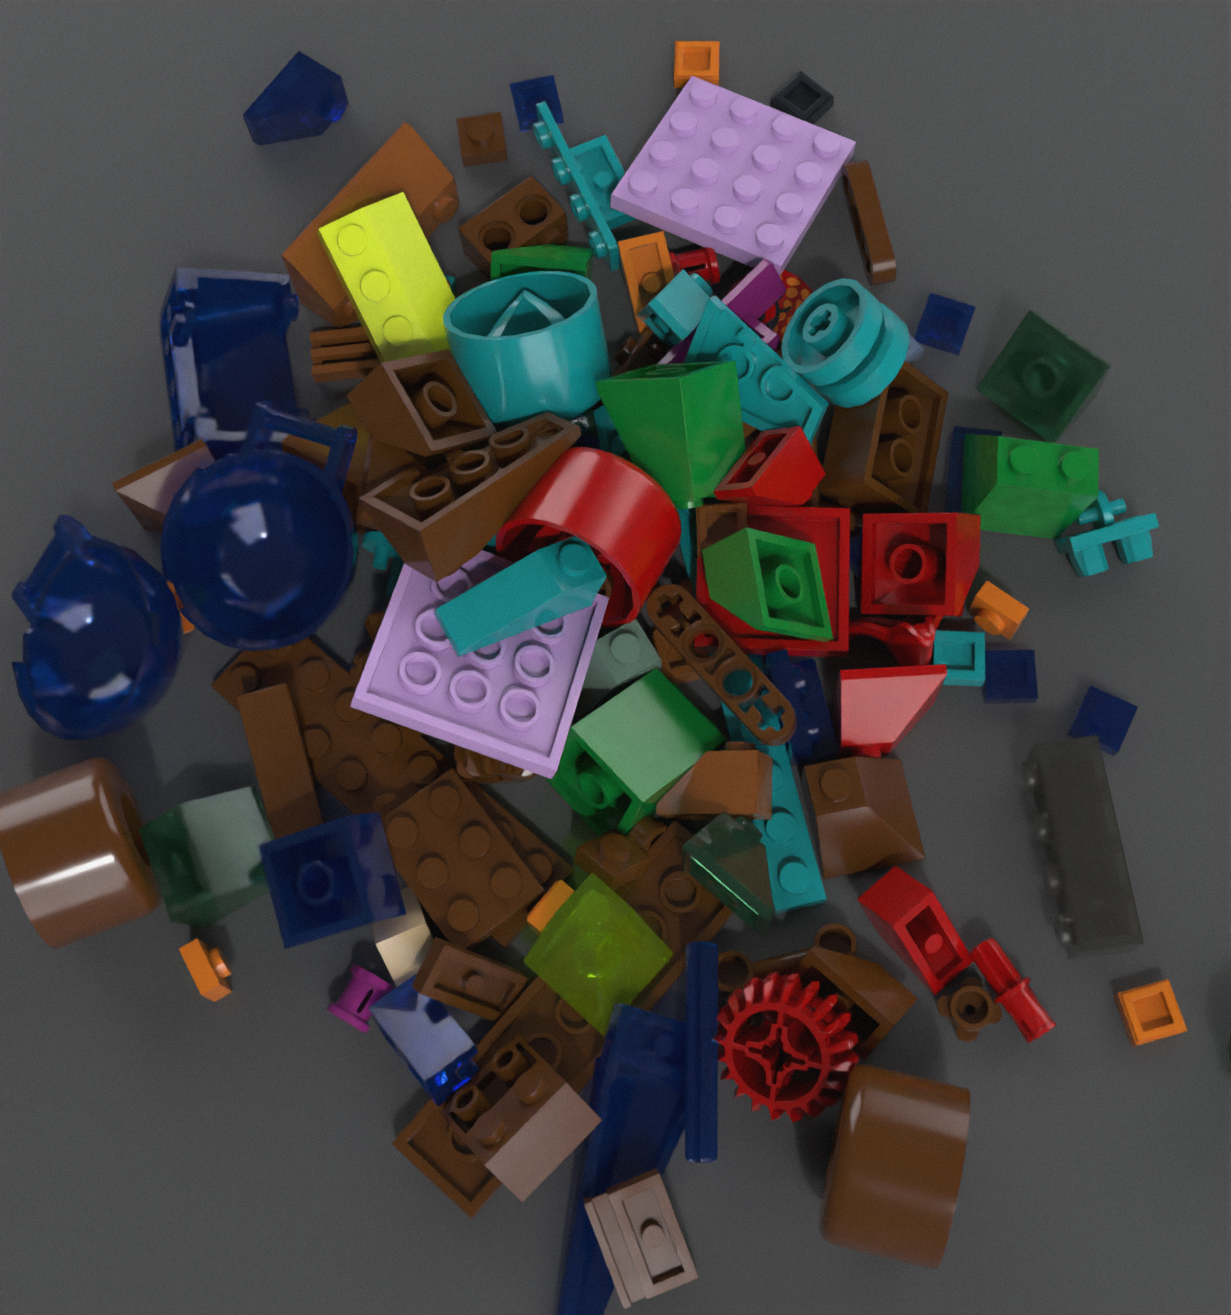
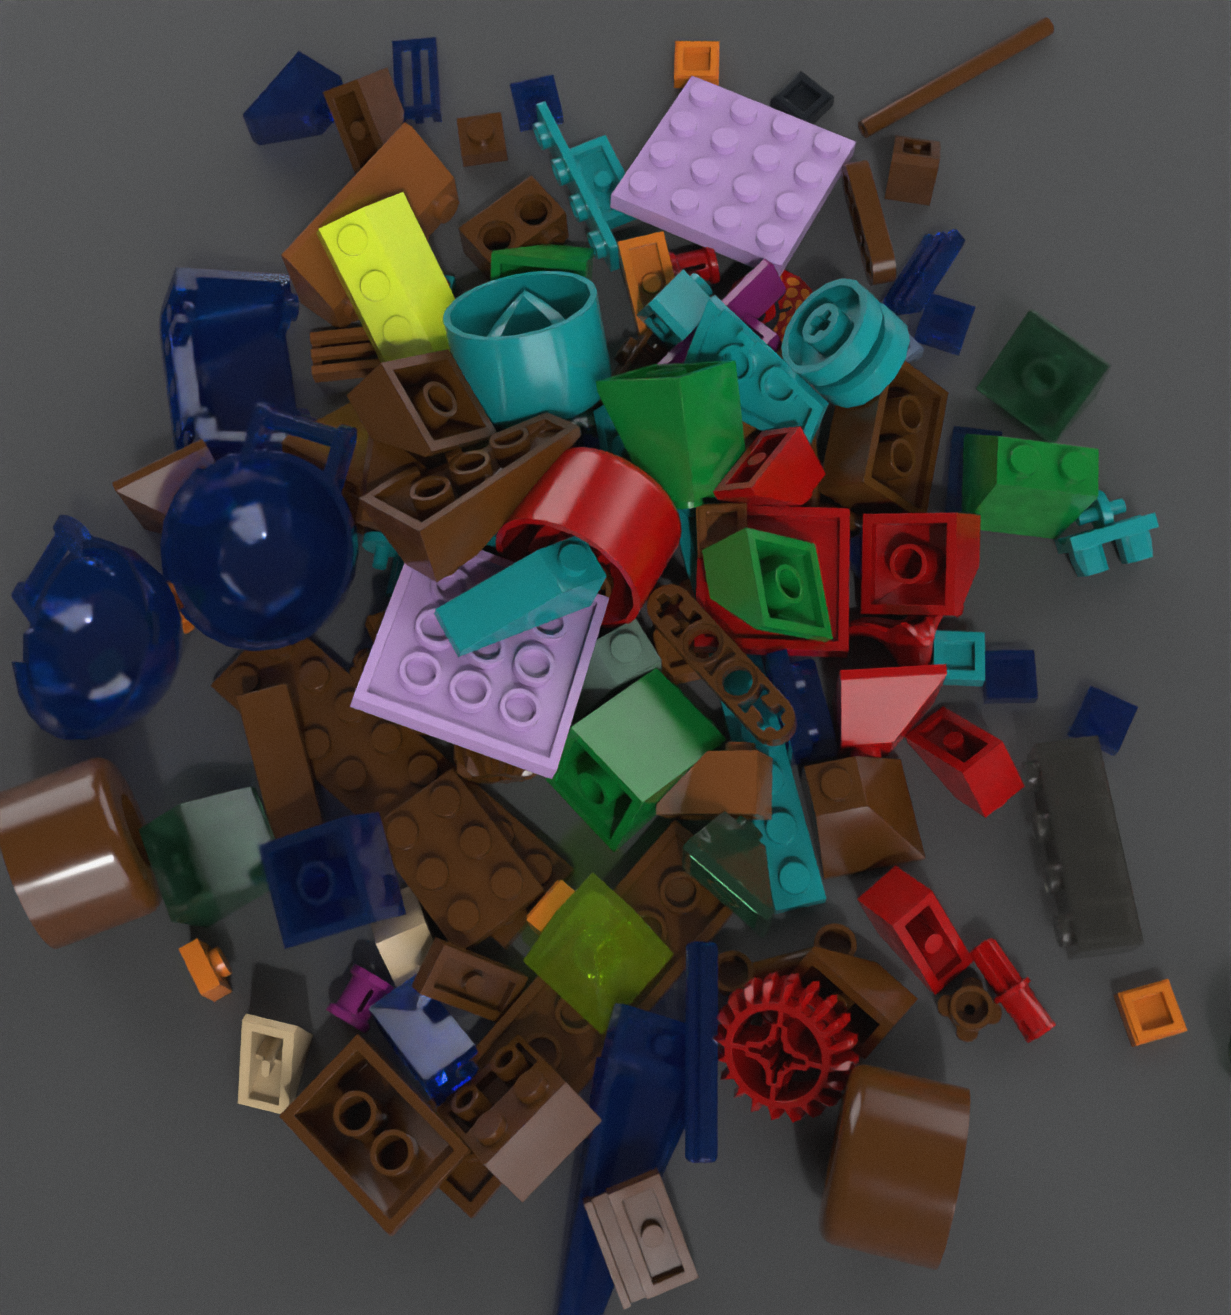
reddish brown plate [574,815,667,892] -> none
orange plate [968,581,1029,640] -> none
none -> tan slope [238,1014,313,1114]
none -> reddish brown slope [279,1034,472,1237]
none -> reddish brown slope [323,67,404,174]
none -> clear blue tile [392,37,442,124]
none -> reddish brown piece [858,17,1054,138]
none -> clear blue tile [881,229,966,316]
none -> reddish brown slope [884,135,941,206]
none -> red slope [904,706,1025,818]

